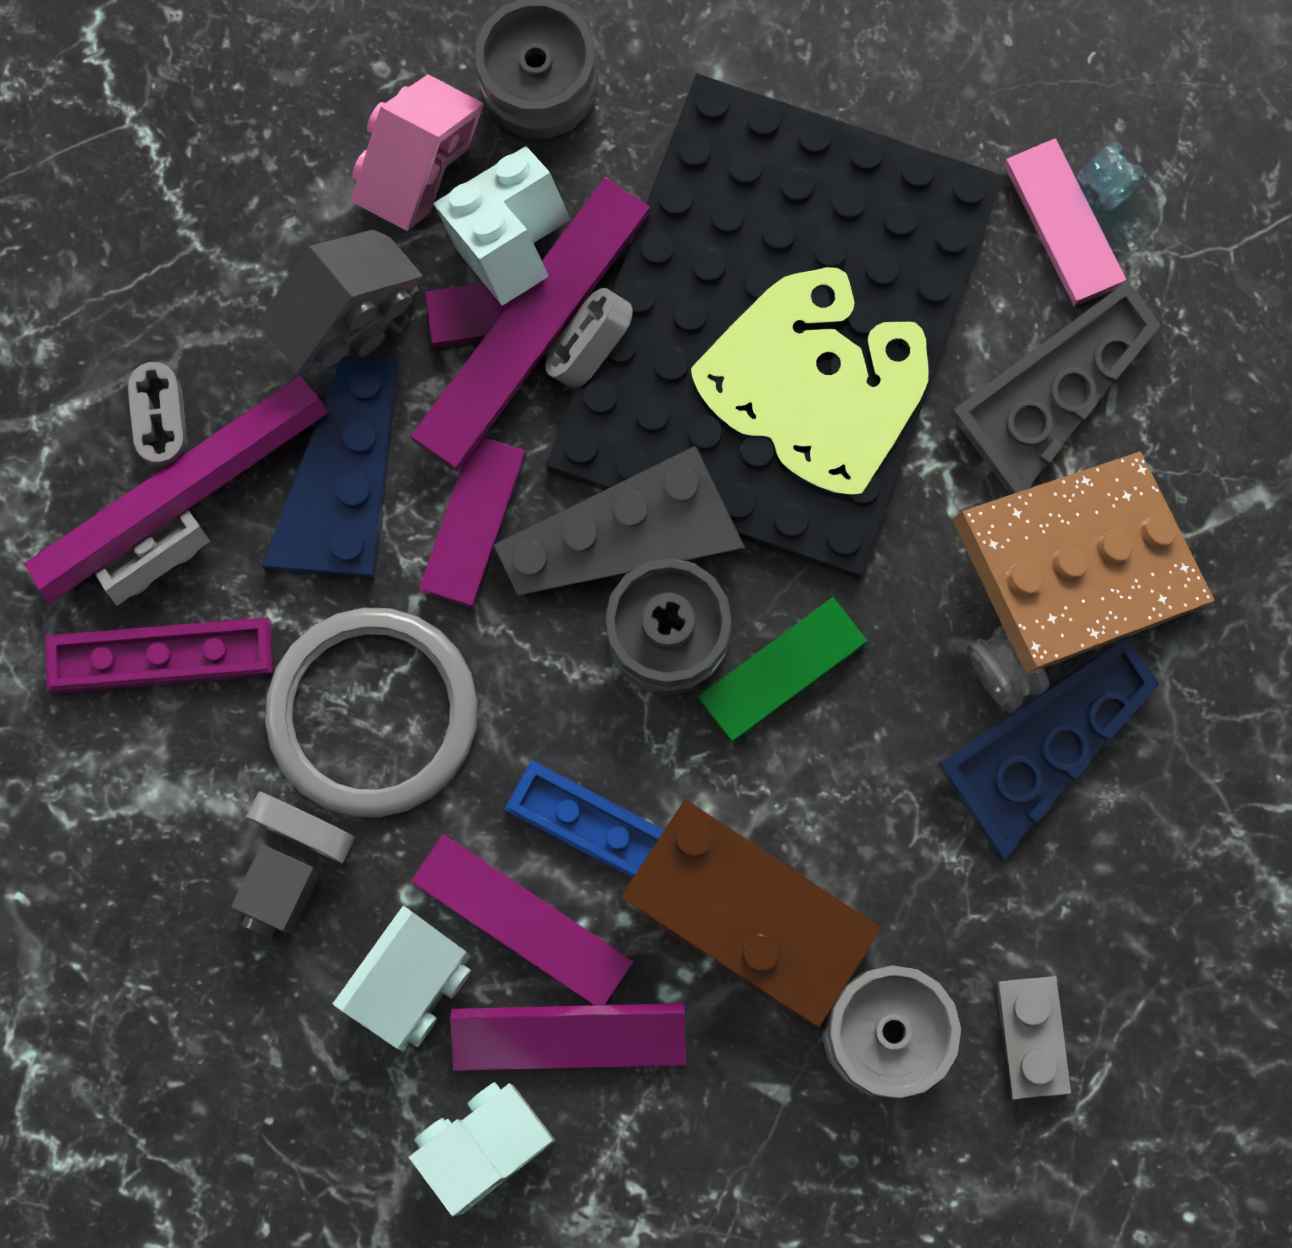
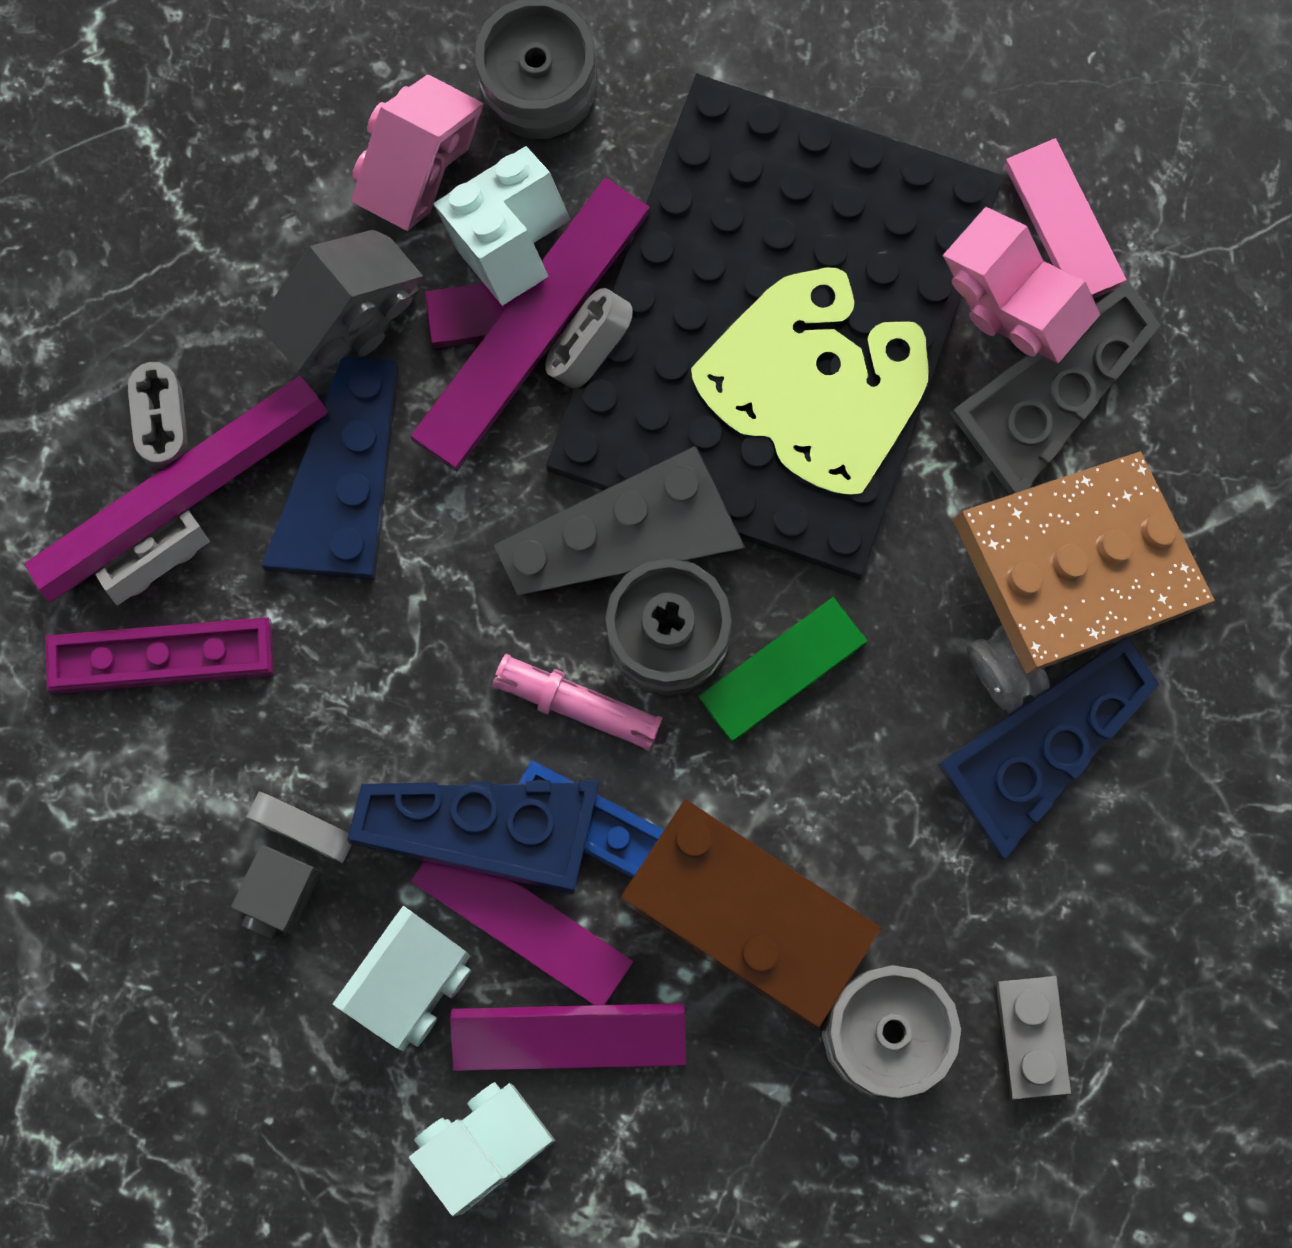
light grey wedge [265,607,478,818] -> none
magenta tile [419,437,527,610] -> none
clear light blue wheel [1077,141,1147,212] -> none
none -> dark blue wing [347,779,600,894]
none -> bright pink pin [492,654,663,751]
none -> bright pink brick [943,207,1100,363]

